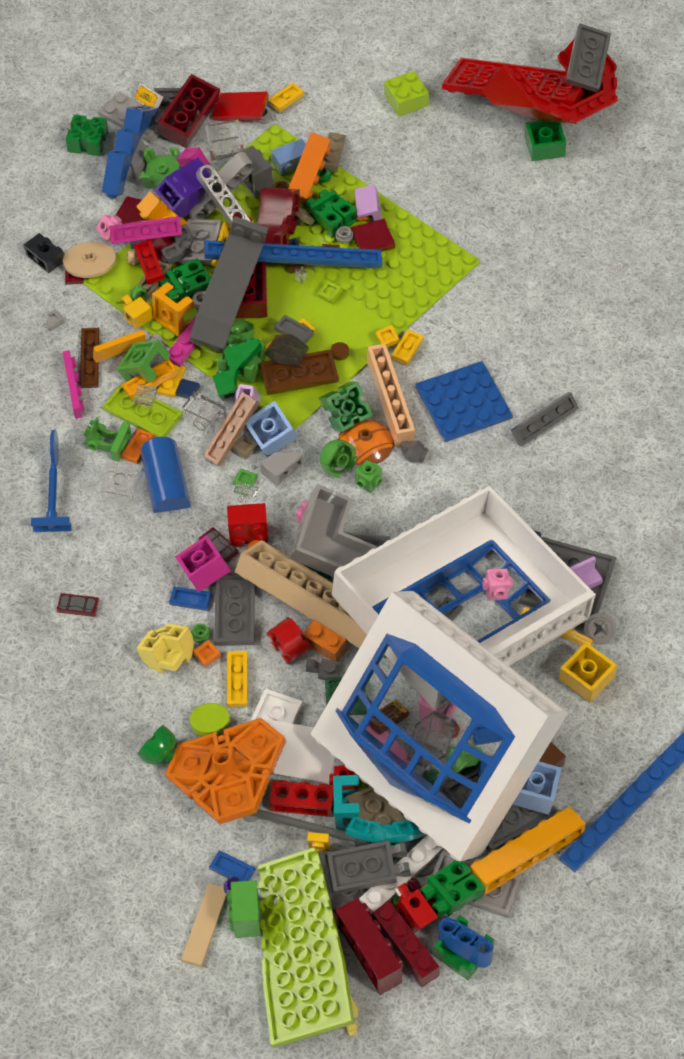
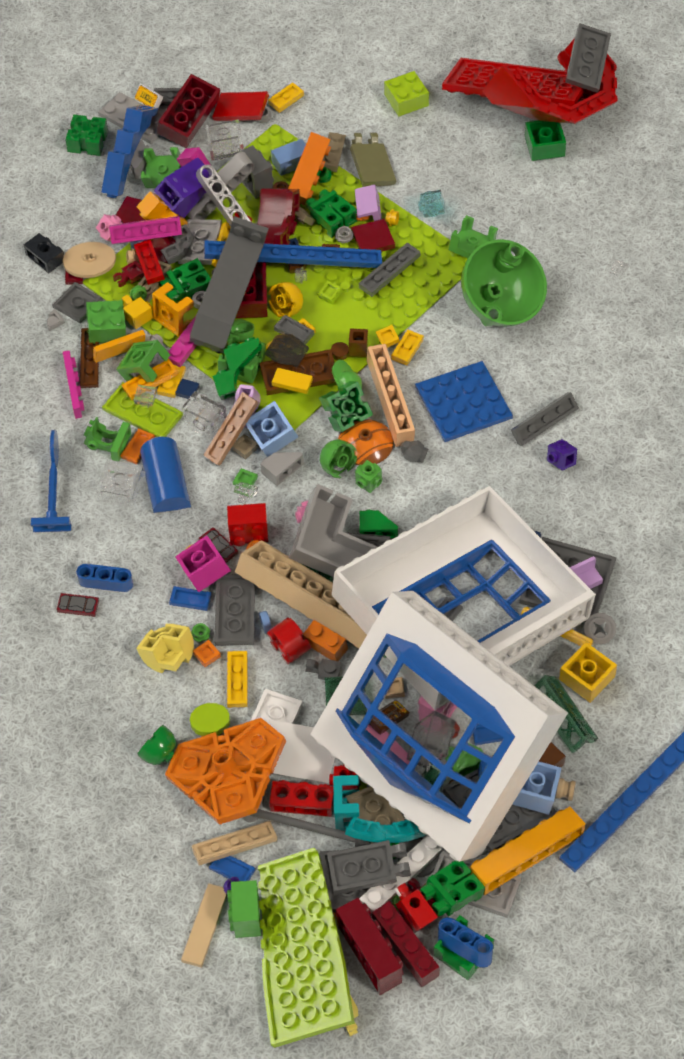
yellow plate [307,832,331,853] -> none
bright pink brick [482,568,513,600] -> none
none -> dark grey tile [52,282,103,324]
none -> blue beam [76,564,133,592]
none -> bright green brick [86,300,126,344]
none -> dark red plate [113,260,144,288]
none -> tan tile [192,821,277,866]
none -> medium blue tile [259,611,272,634]
none -> yellow cylinder [269,282,303,317]
none -> yellow tile [272,368,313,394]
none -> bright green cap [332,360,362,389]
none -> reddish brown brick [349,328,368,357]
none -> olive tile [350,132,396,187]
none -> dark grey plate [359,243,420,297]
none -> green slope [359,509,398,539]
none -> tan tile [385,677,405,699]
none -> yellow plate [386,209,399,226]
none -> clear light blue brick [418,189,445,218]
none -> bright green panel [448,215,498,258]
none -> bright green piece [461,239,547,327]
none -> clear green fence [534,675,598,753]
none -> dark purple brick [547,439,578,471]
none -> tan wheel [556,778,576,801]

